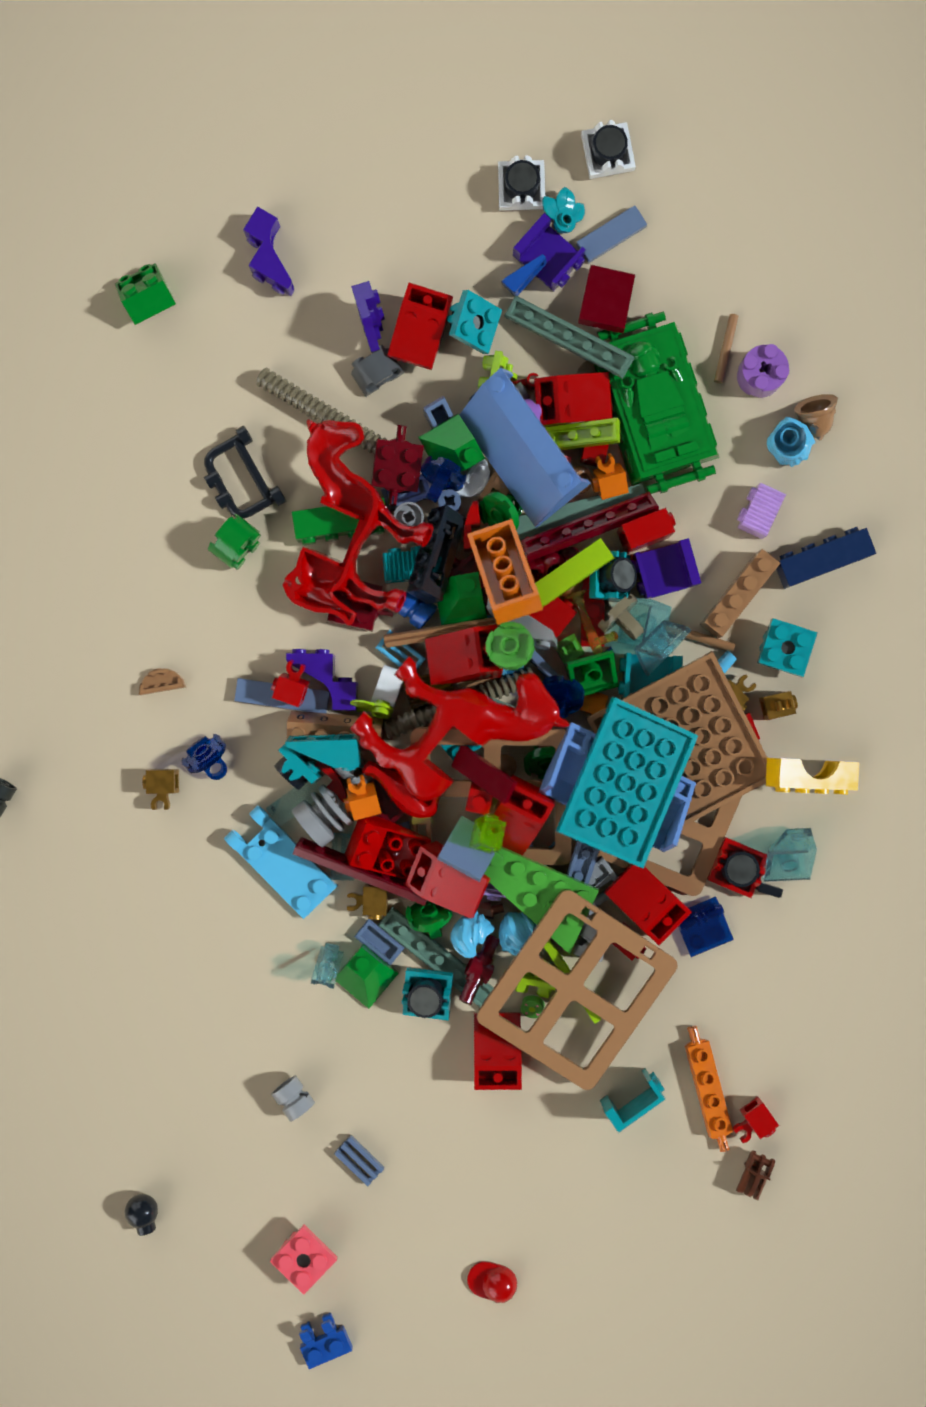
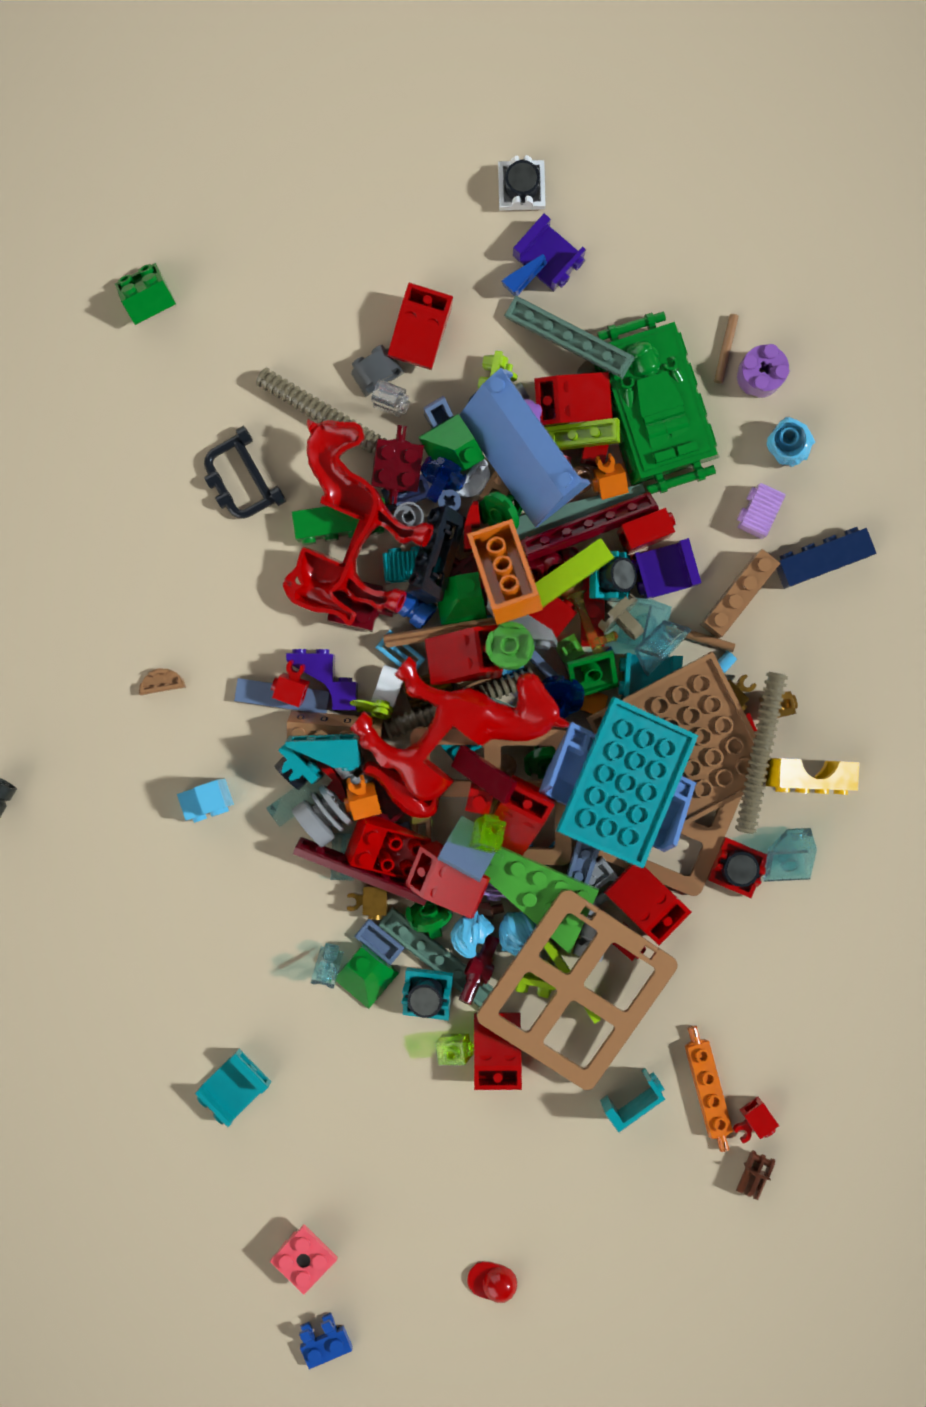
black piece [125,1194,158,1236] -> none
pearl gold brick [142,769,179,810] -> none
clear blue tile [181,734,227,780] -> none
green brick [208,514,261,570] -> none
medium azure hinge [224,805,338,919] -> none
dark purple arch [243,206,295,296] -> none
light grey wheel [271,1075,315,1121] -> none
sand blue tile [334,1135,384,1186] -> none
dark purple plate [351,281,385,352] -> none
teal piece [446,290,502,354] -> none
red hand [512,373,538,390] -> none
bright green tile [520,995,545,1018] -> none
teal plate [542,187,585,234] -> none
sand blue tile [576,205,647,264] -> none
dark red tile [578,265,635,334] -> none
piece [581,120,636,179] -> none
clear blue hinge [678,896,734,957] -> none
black tile [755,882,783,898] -> none
teal piece [757,618,818,677] -> none
medium nougat piece [794,394,838,441] -> none
none -> medium azure brick [177,779,234,823]
none -> teal panel [195,1048,272,1127]
none -> clear brick [371,379,410,418]
none -> clear neon green brick [435,1034,474,1065]
none -> dark tan piece [735,672,788,834]

